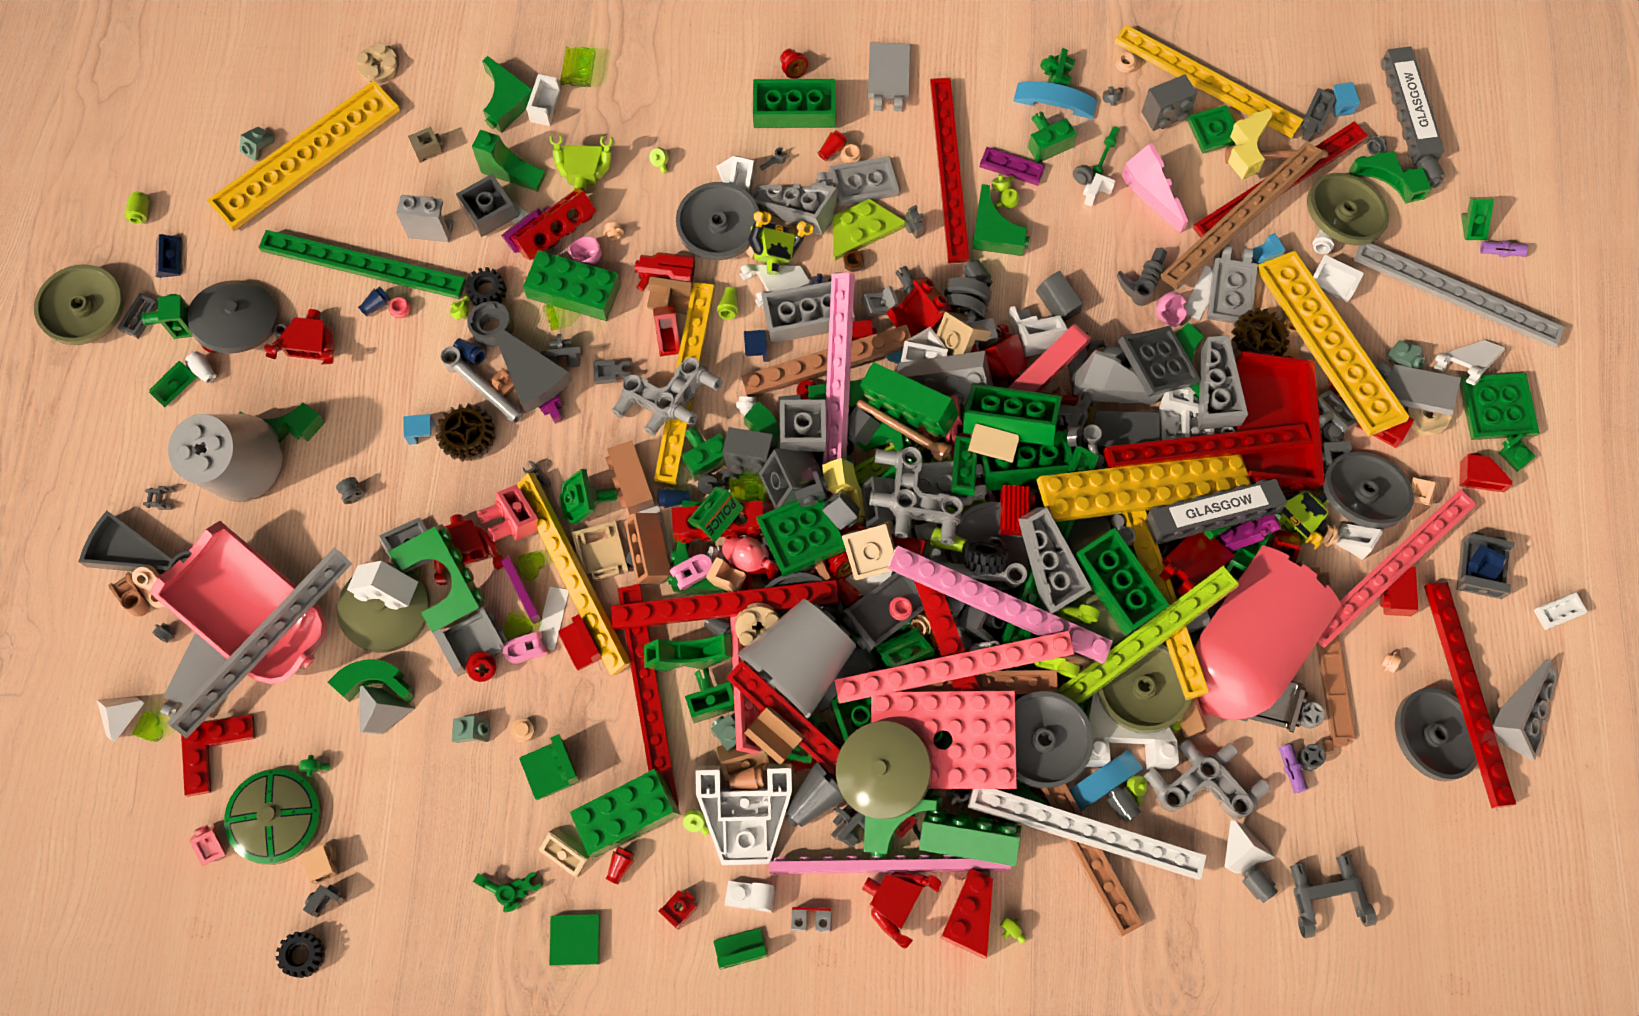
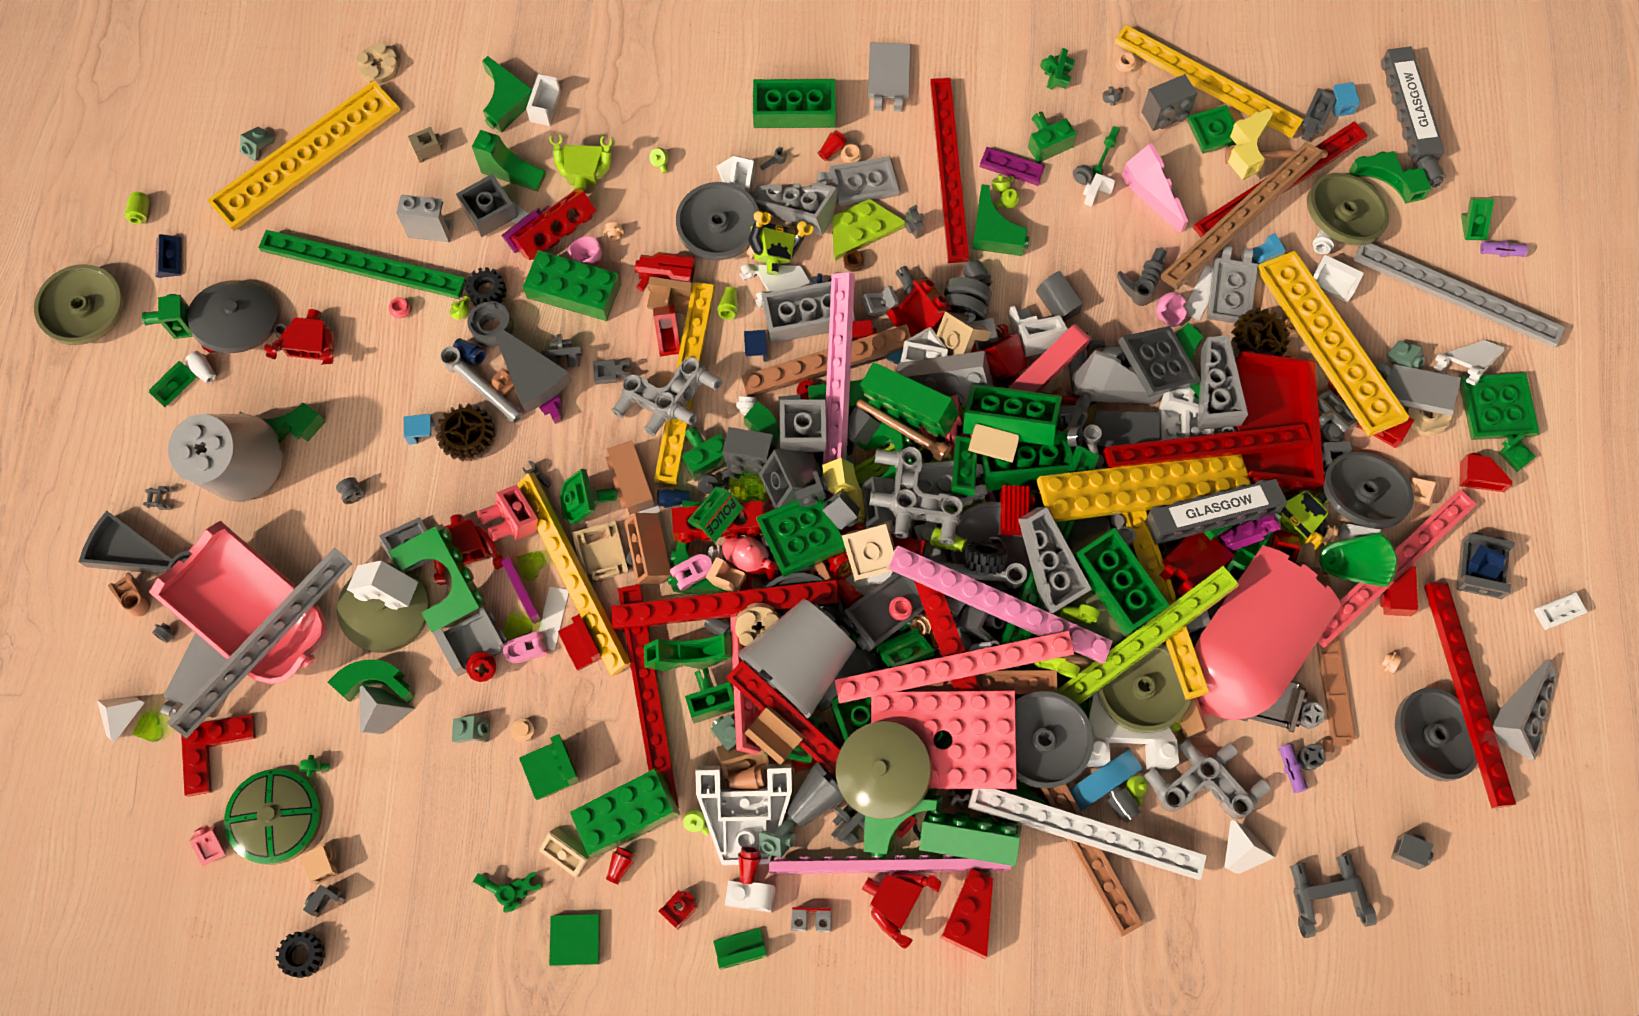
dark grey tile [117,293,158,339] -> none
light nougat plate [132,565,164,608] -> none
dark blue cone [358,286,391,317] -> none
clear neon green tile [542,304,559,331] -> none
clear neon green plate [560,46,596,87] -> none
red piece [780,48,808,79] -> none
lime piece [1000,918,1027,944] -> none
dark azure slope [1013,81,1097,119] -> none
dark grey brick [1241,866,1278,903] -> none
dark grey plate [1367,135,1387,155] -> none
none -> red cone [738,846,762,885]
none -> sand green bracket [759,820,796,858]
none -> green hair [1319,533,1397,587]
none -> dark grey brick [1391,833,1434,870]

